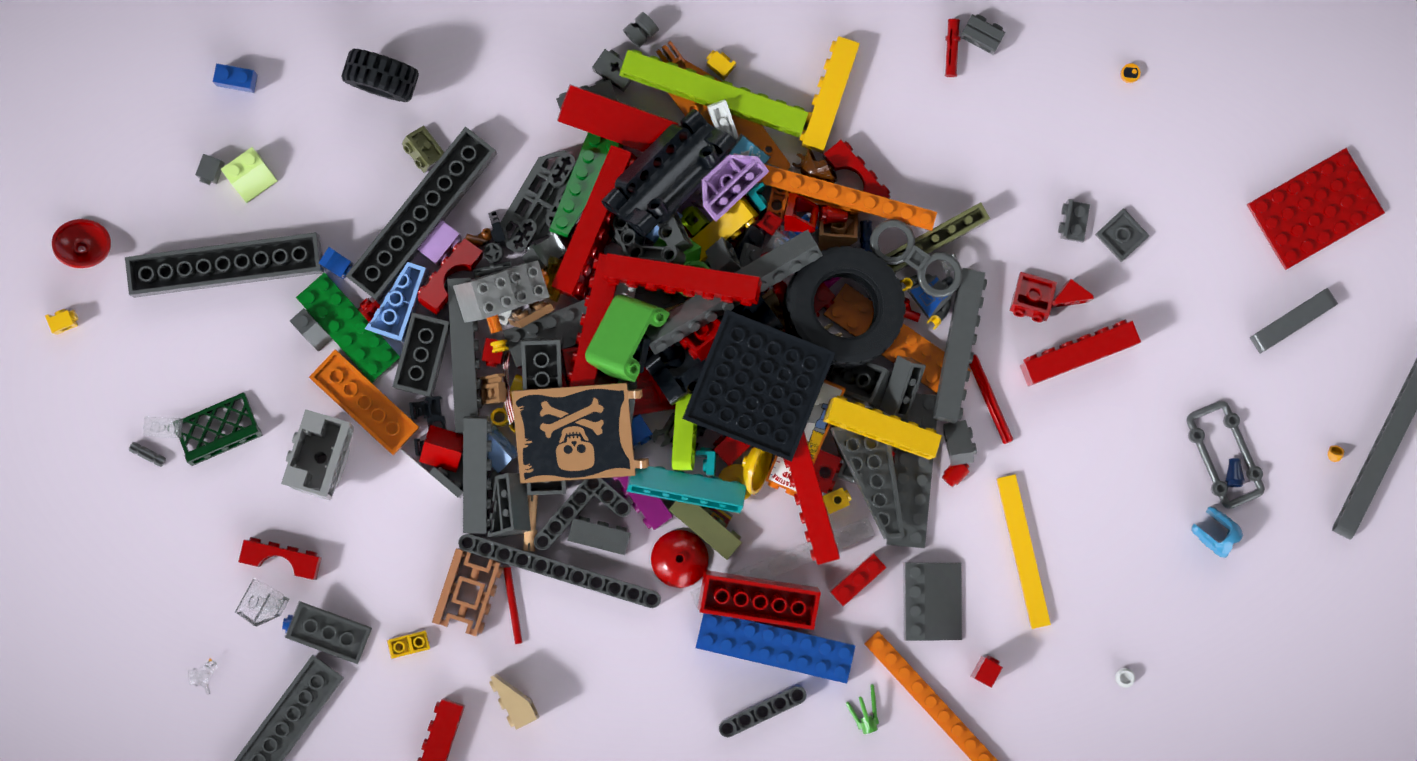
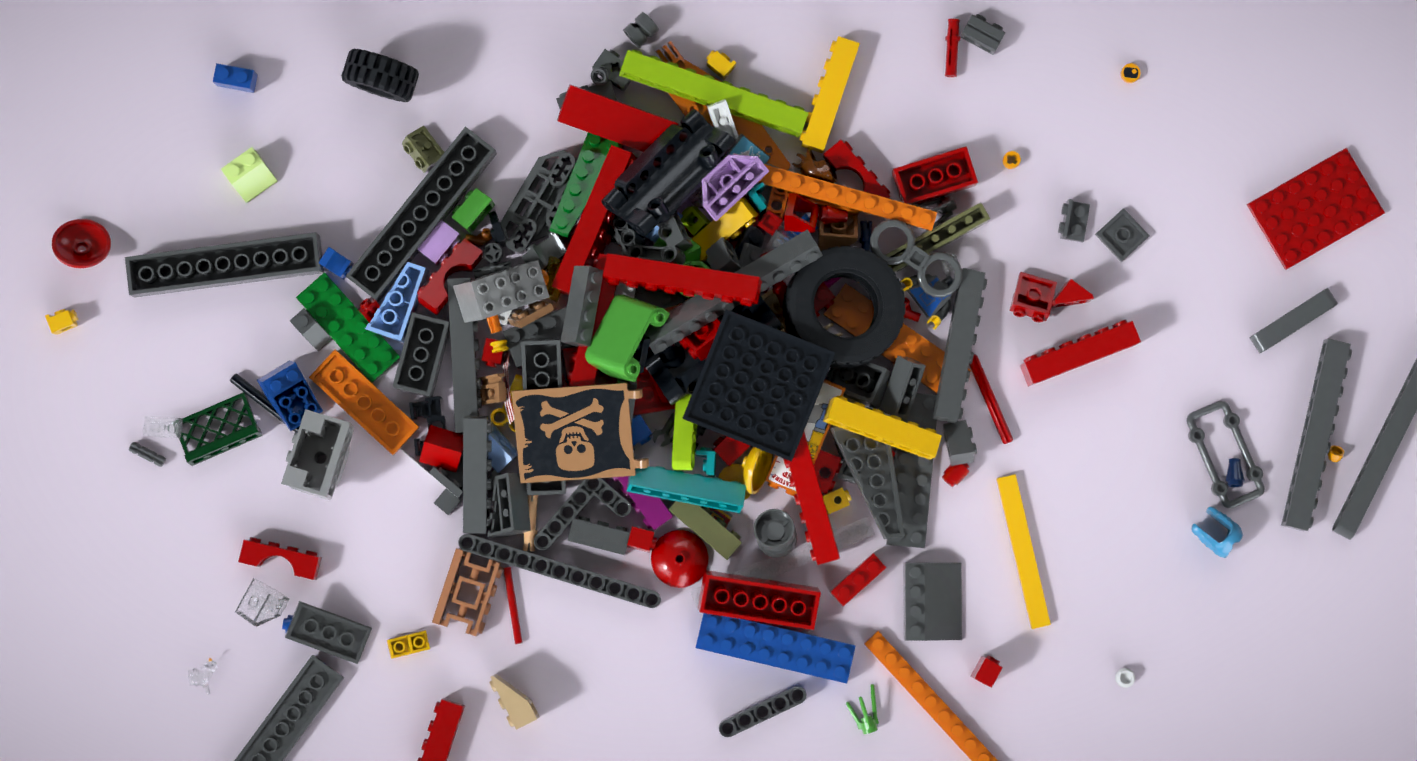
dark grey brick [195,154,225,185] -> none
none -> black axle [230,373,300,432]
none -> blue slope [257,360,323,431]
none -> dark grey tile [434,488,461,515]
none -> bright green slope [452,188,495,234]
none -> dark grey brick [560,266,604,347]
none -> dark grey plate [591,66,610,85]
none -> red brick [627,526,657,553]
none -> dark grey wheel [754,509,797,558]
none -> red brick [892,146,978,205]
none -> dark grey plant [914,195,957,235]
none -> light orange bush [1003,151,1021,169]
none -> dark grey brick [1281,338,1352,531]

